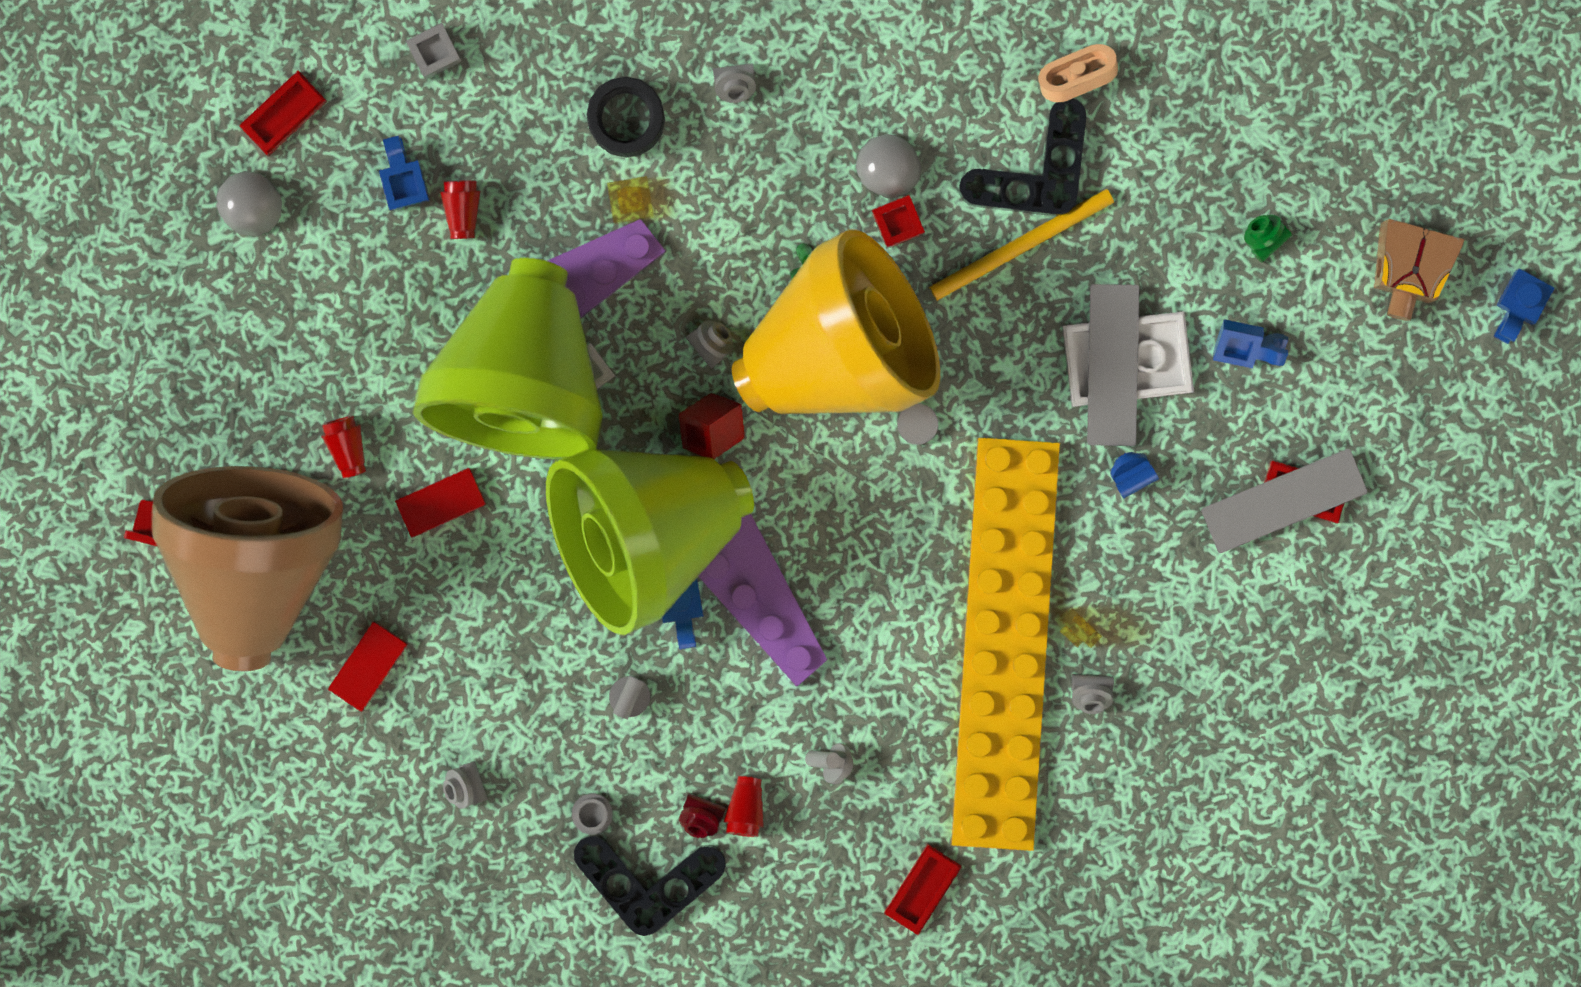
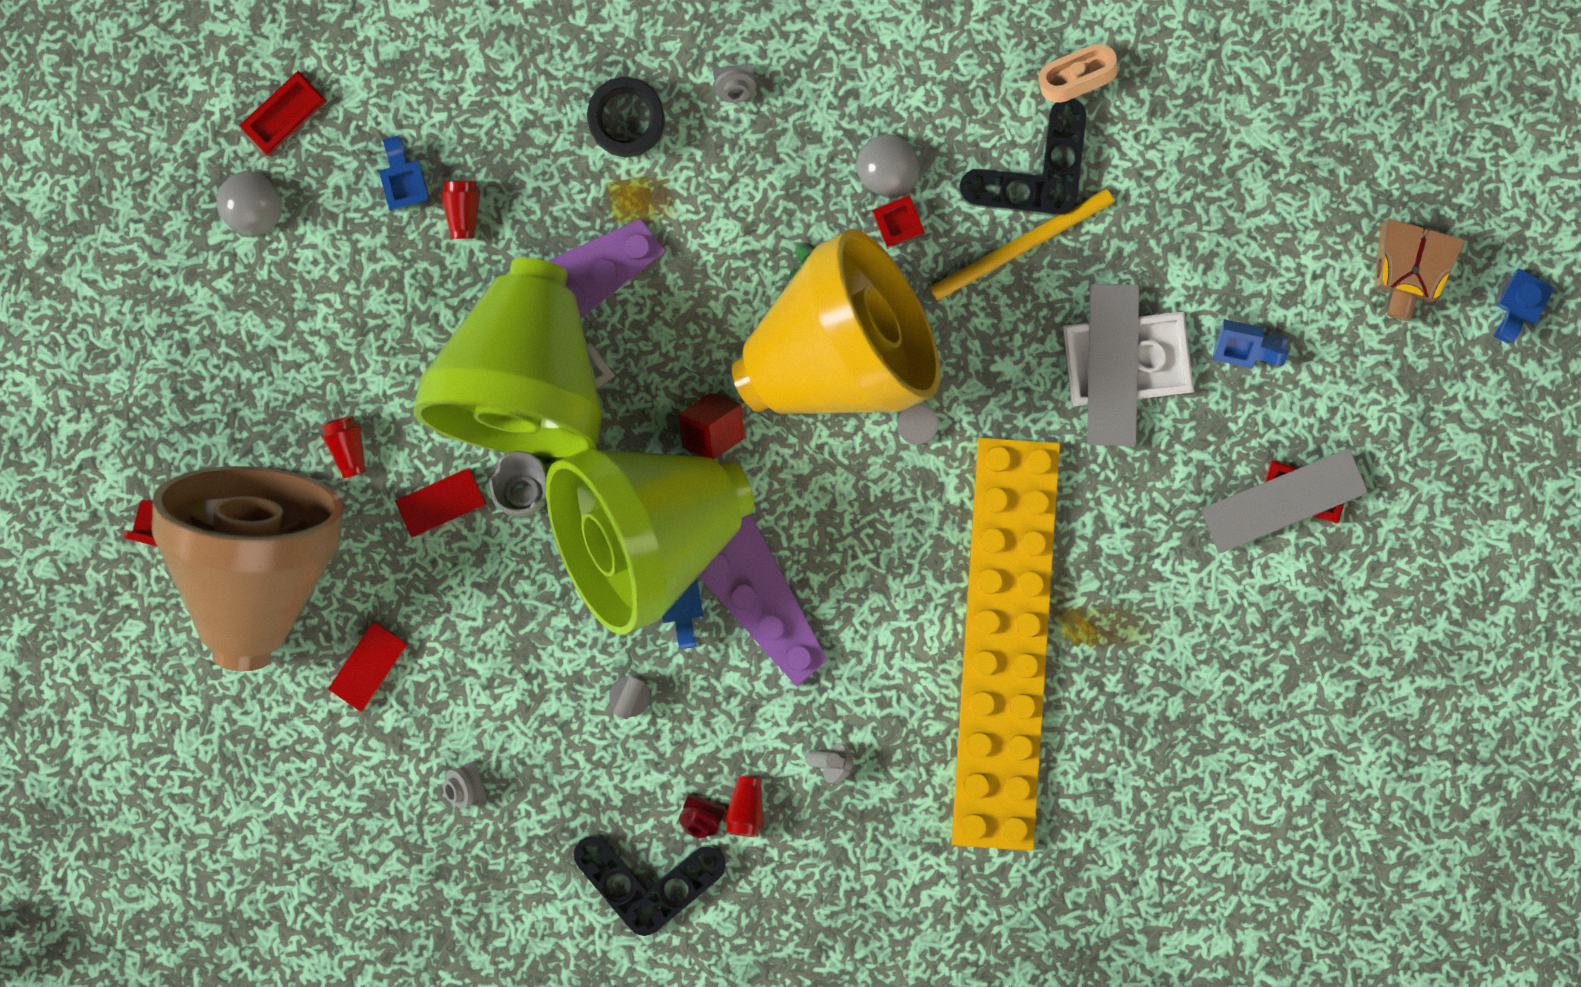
light grey plate [406,23,462,79] -> none
light grey plate [572,793,613,835] -> none
light grey plate [686,320,733,369] -> none
red tile [884,843,962,935] -> none
light grey plate [1071,674,1114,714] -> none
blue plate [1110,452,1159,499] -> none
green plate [1244,215,1292,263] -> none
none -> light grey hair [489,451,548,518]

